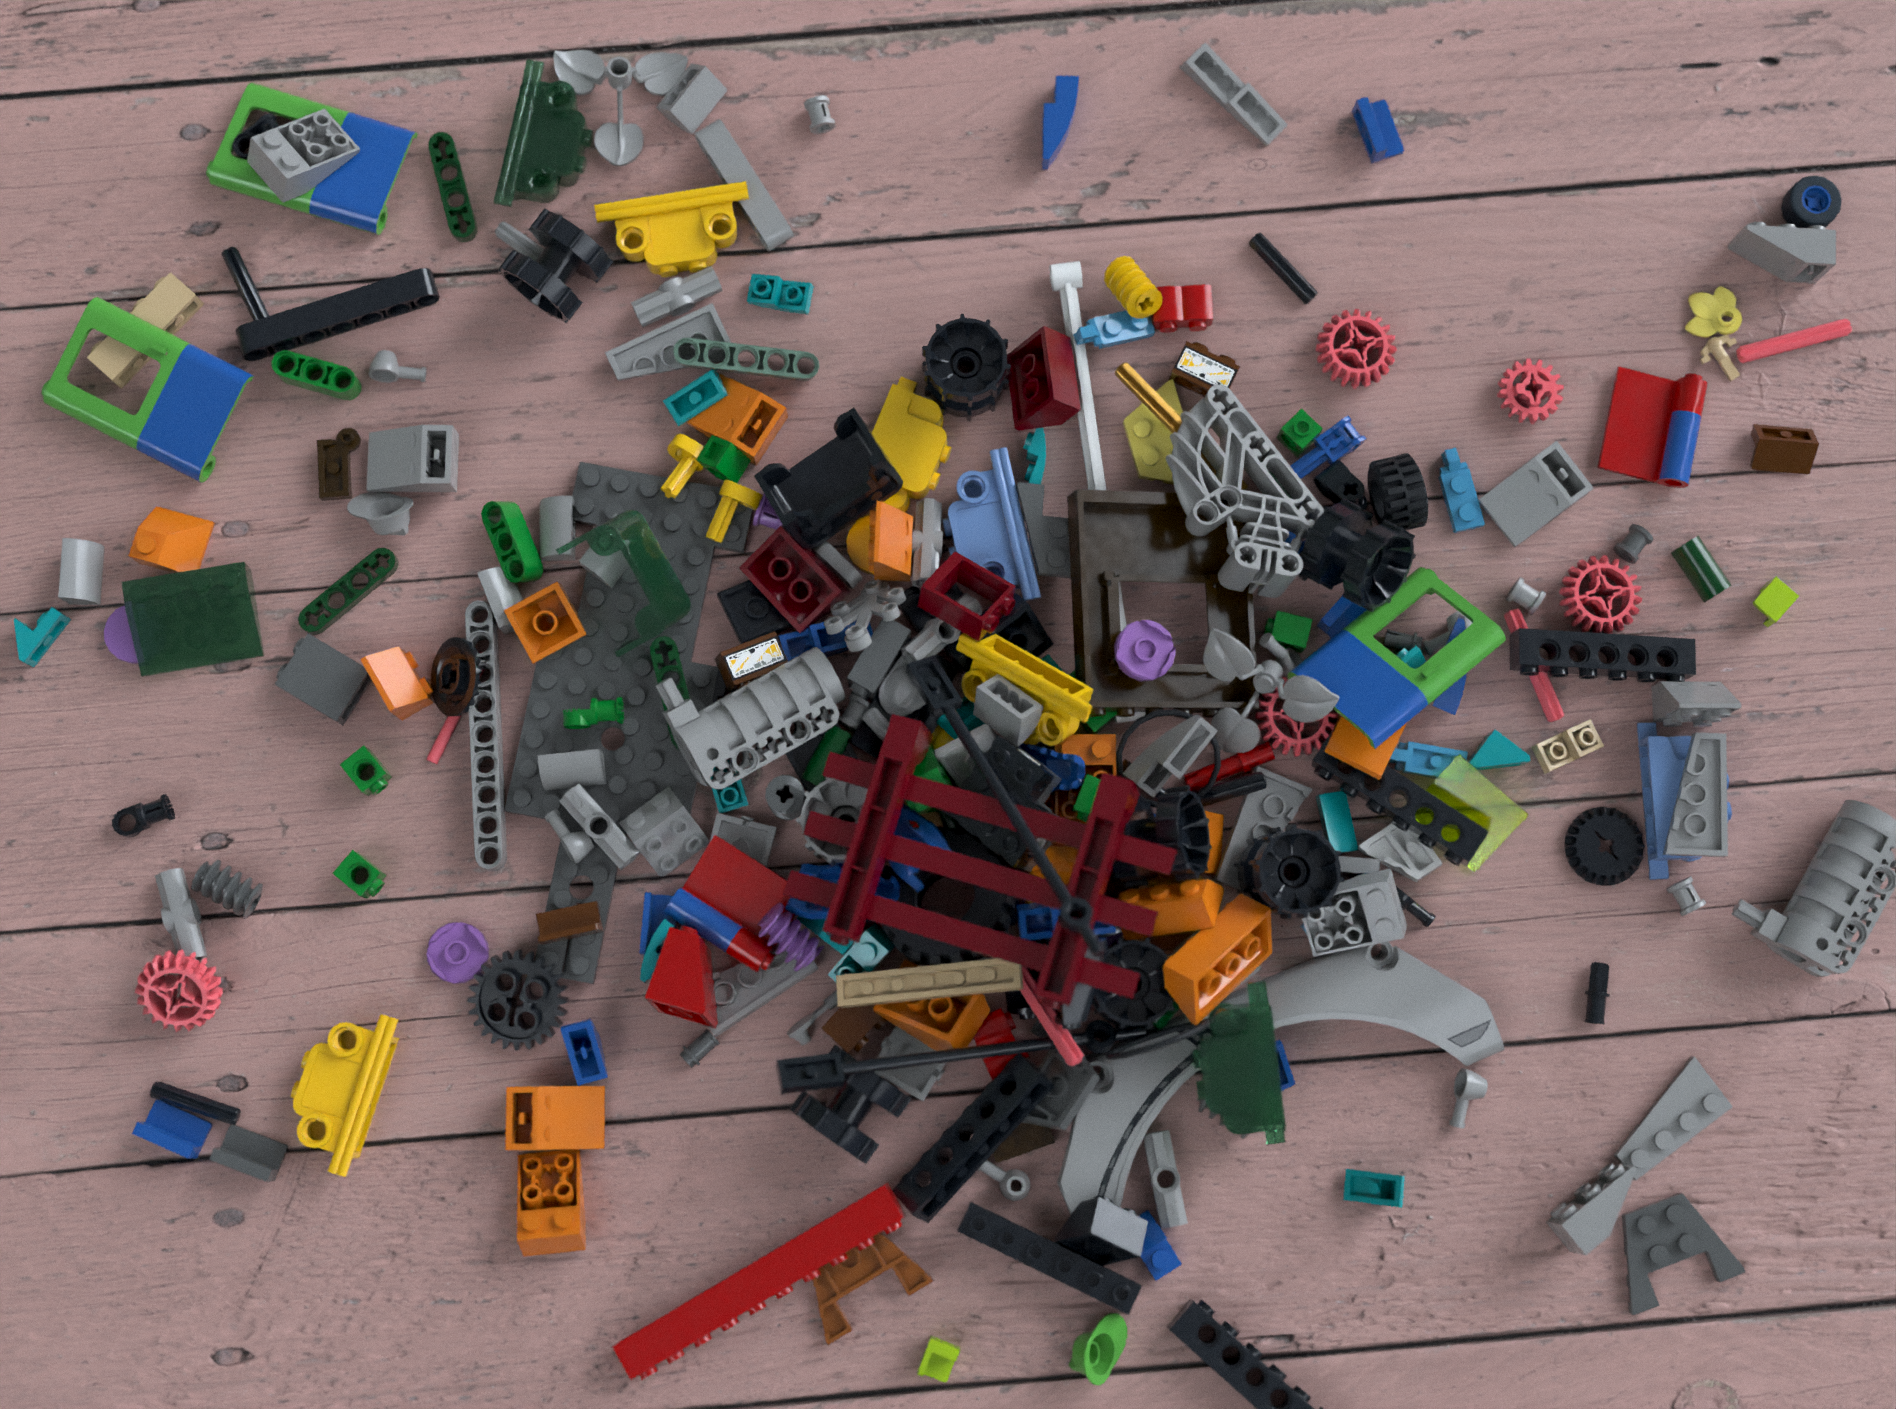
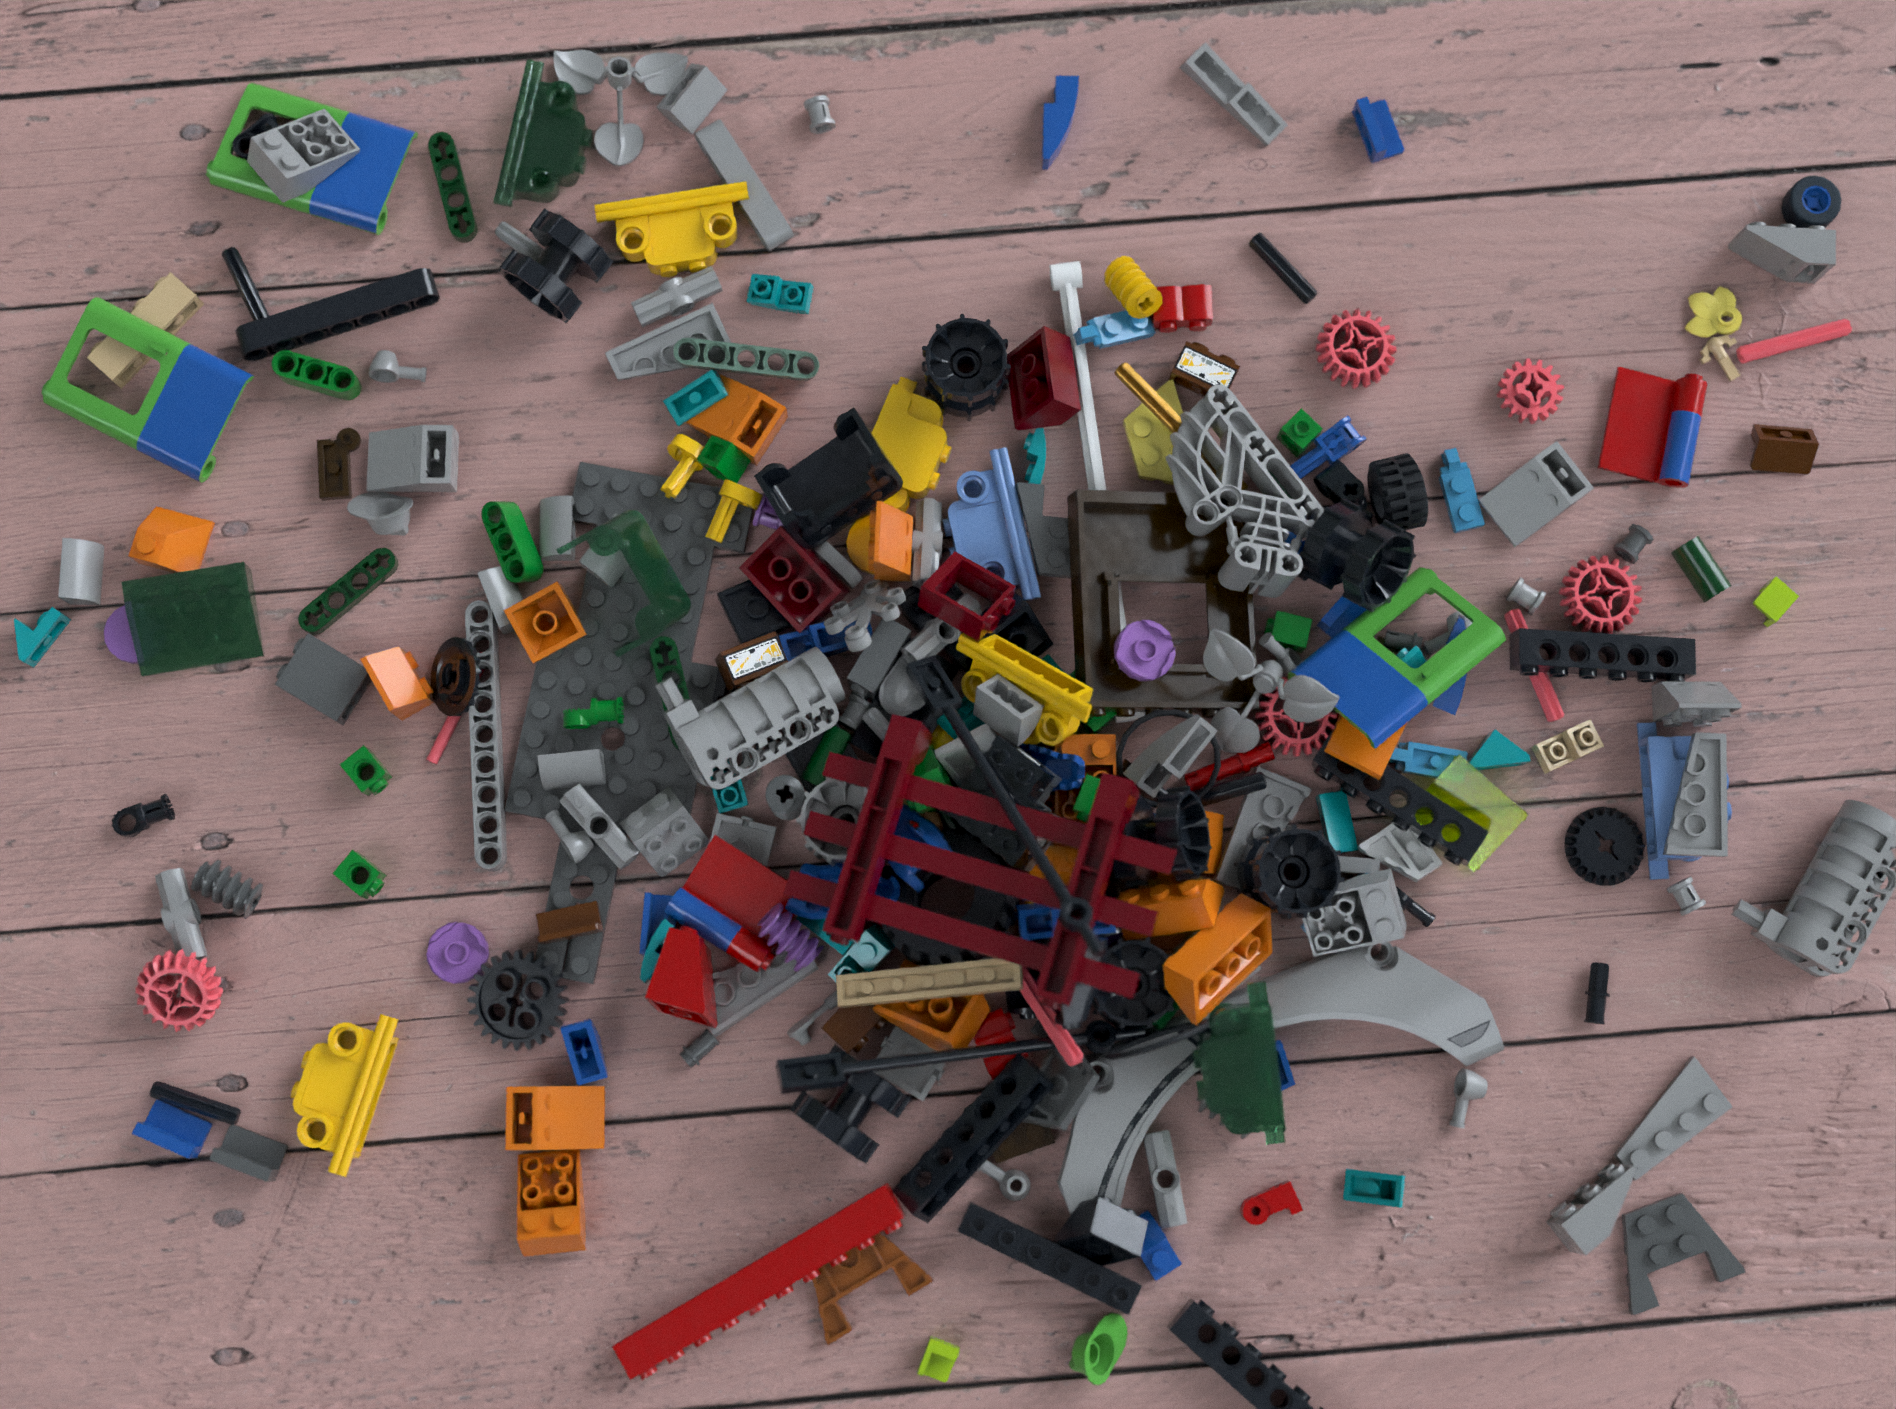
none -> red leg [1240,1180,1303,1225]

